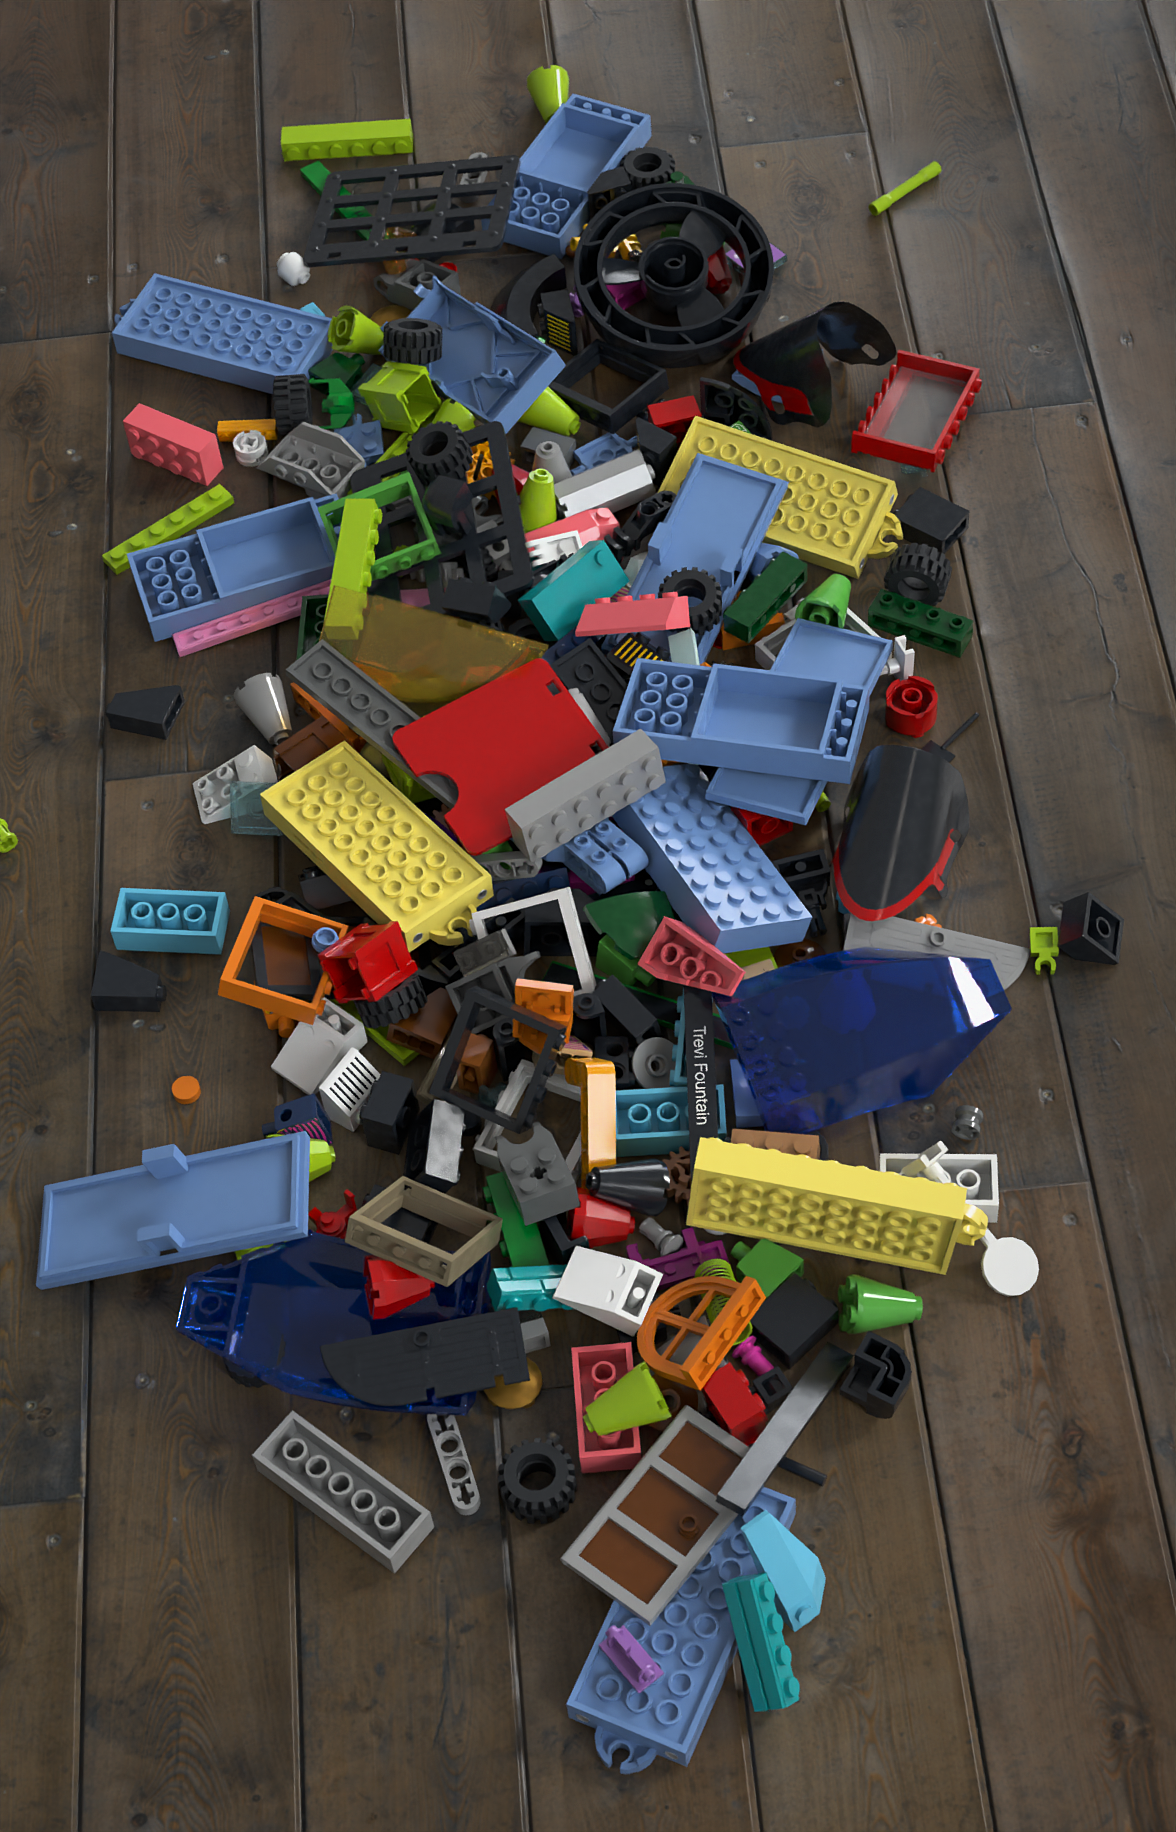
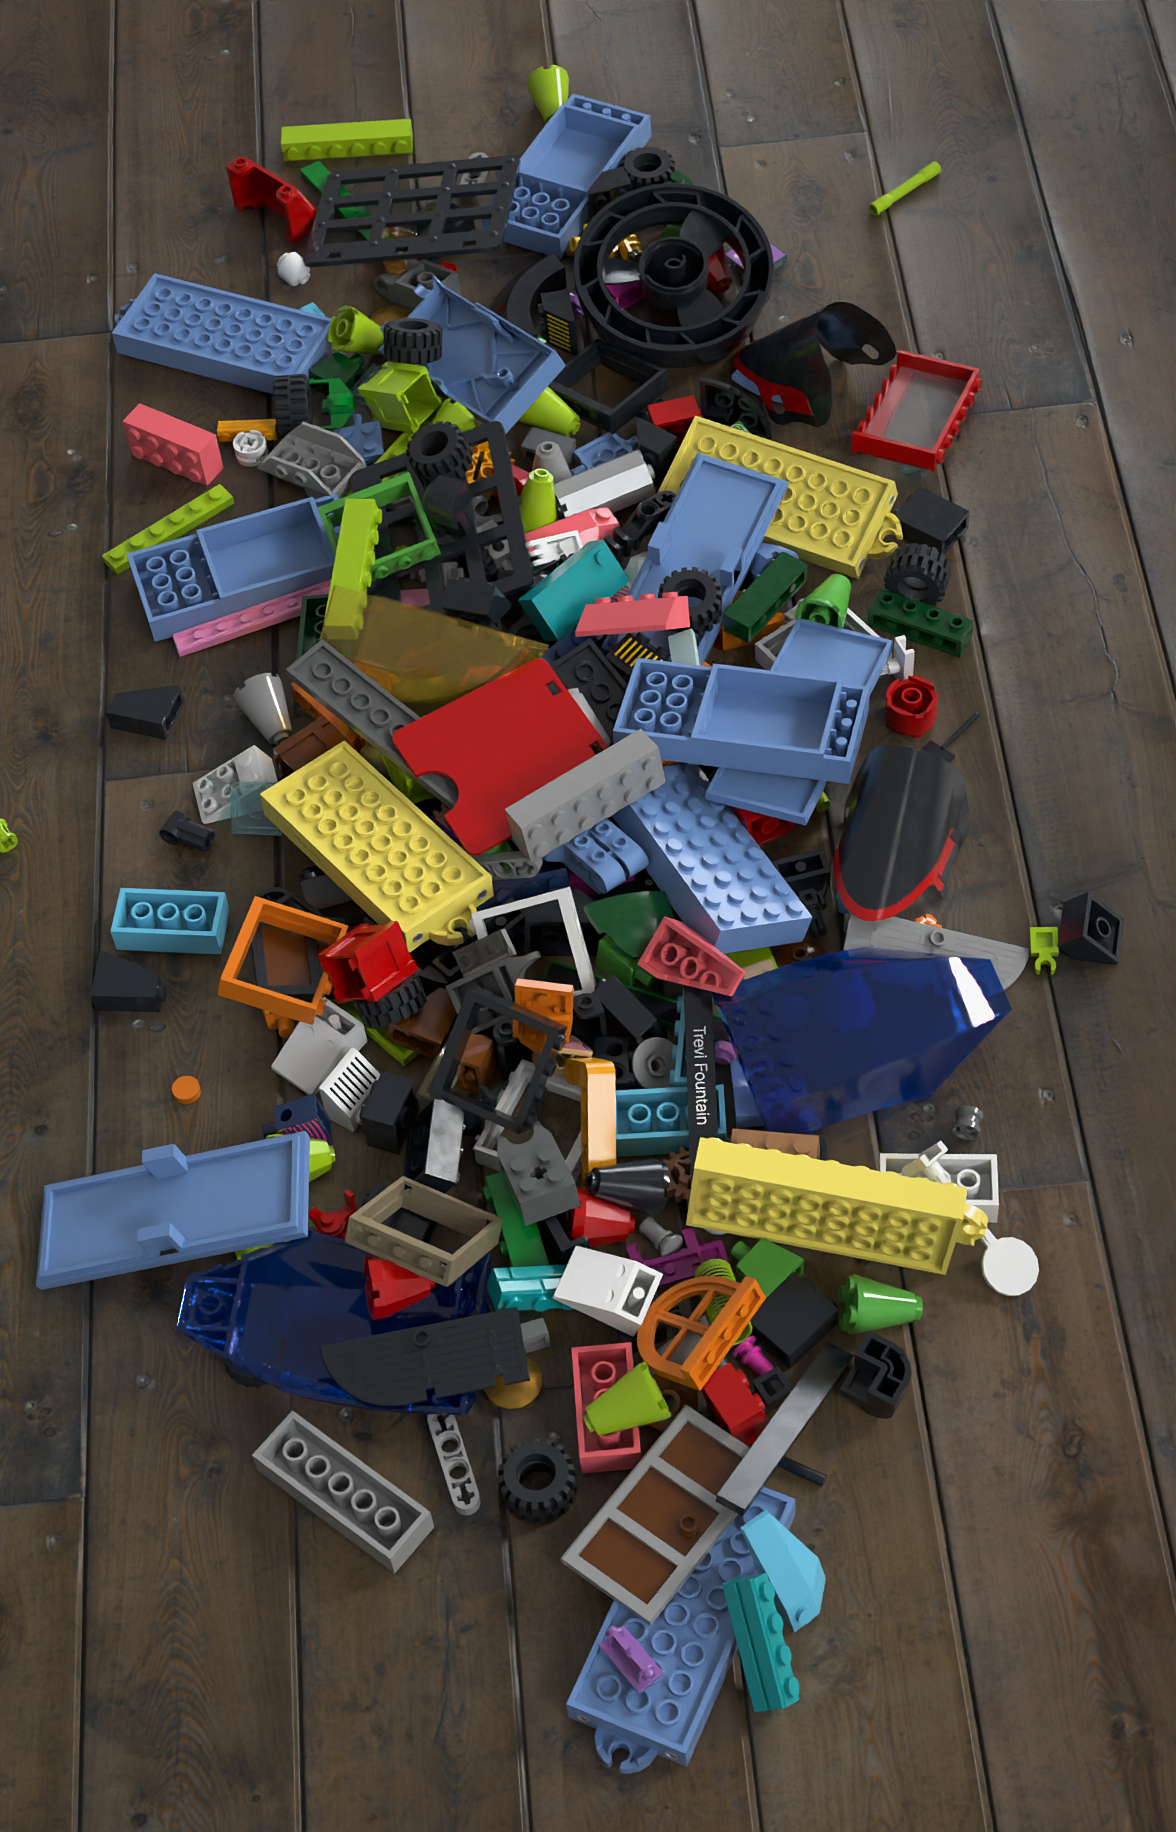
medium blue plate [311,927,339,953] -> none
none -> black piece [159,811,215,852]
none -> red windscreen [226,157,317,245]
none -> bright pink plate [714,1041,737,1065]

